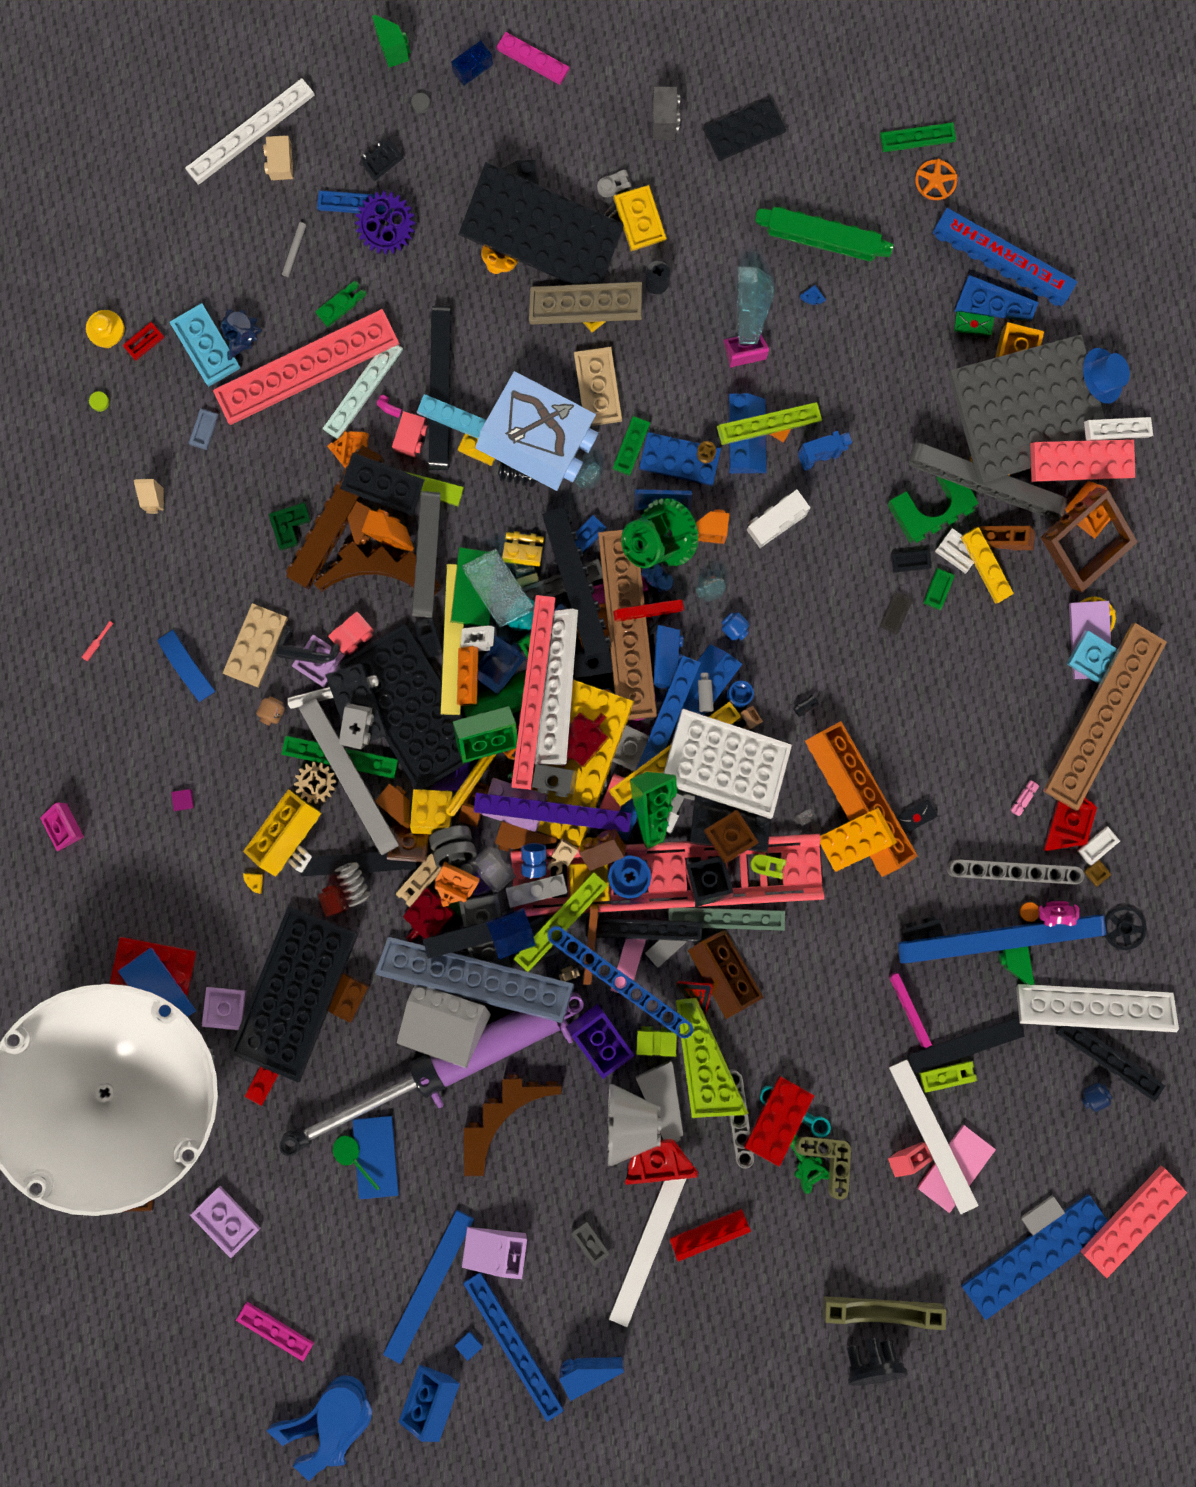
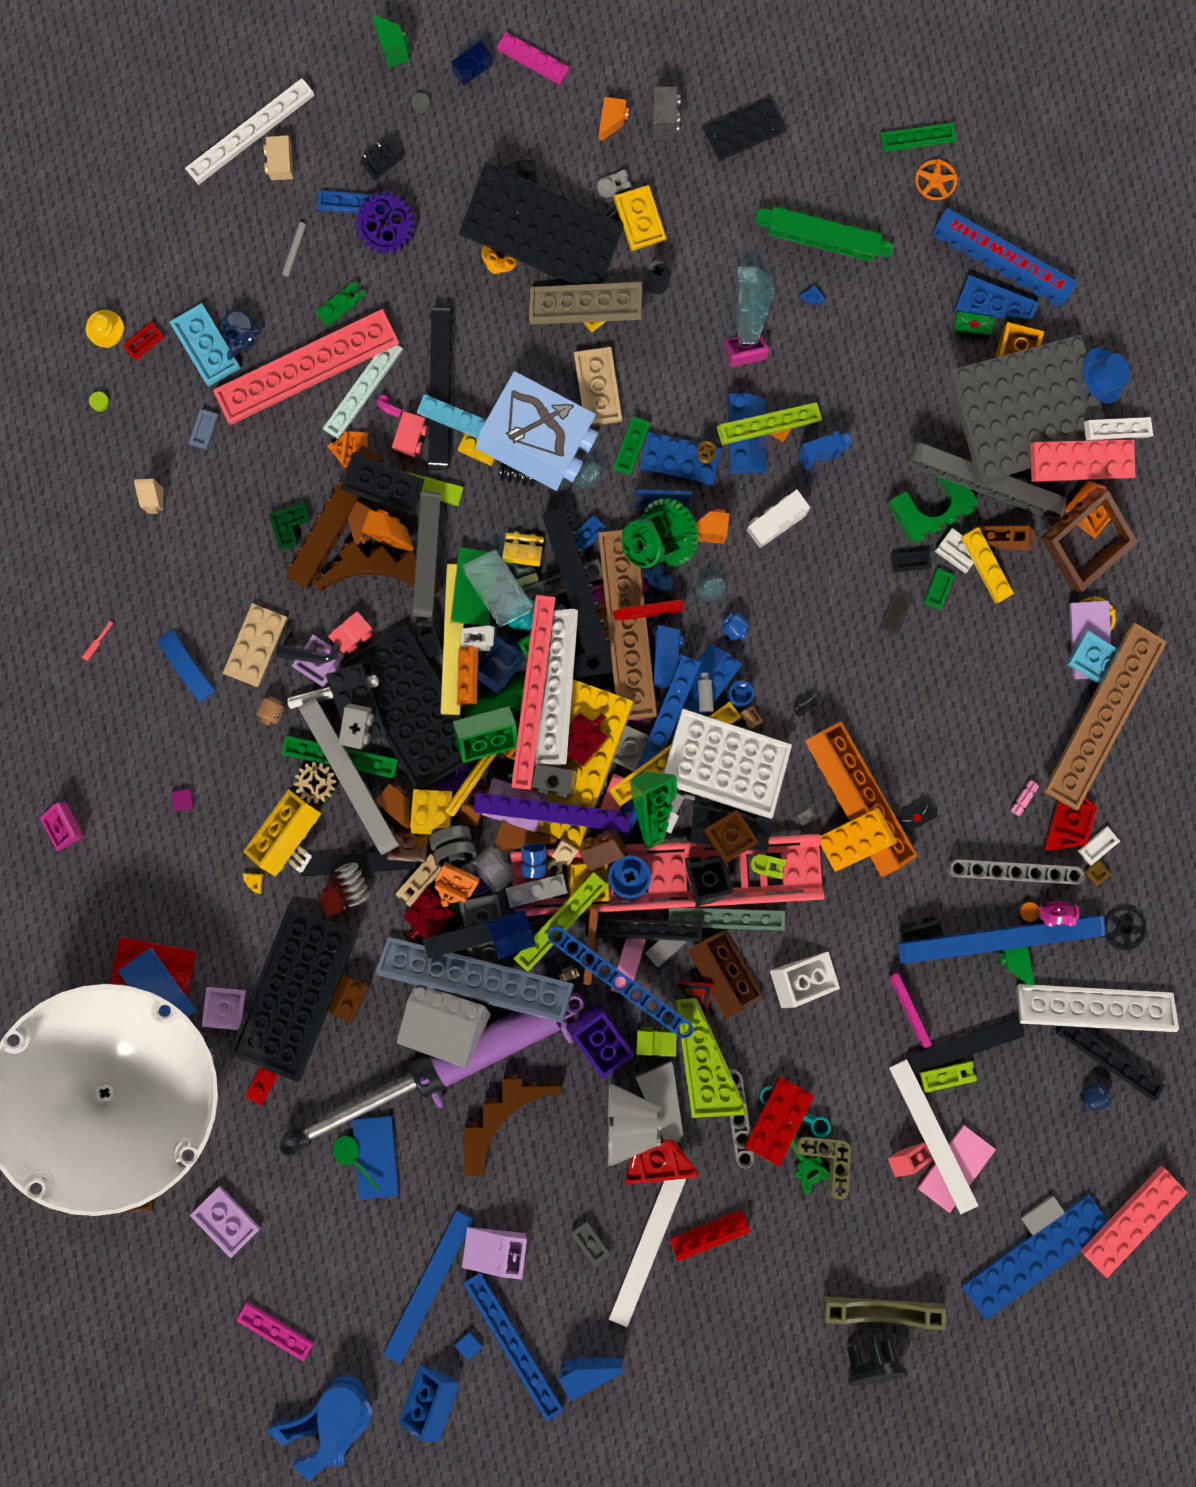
none -> orange slope [599,97,630,141]
none -> white slope [770,952,840,1008]

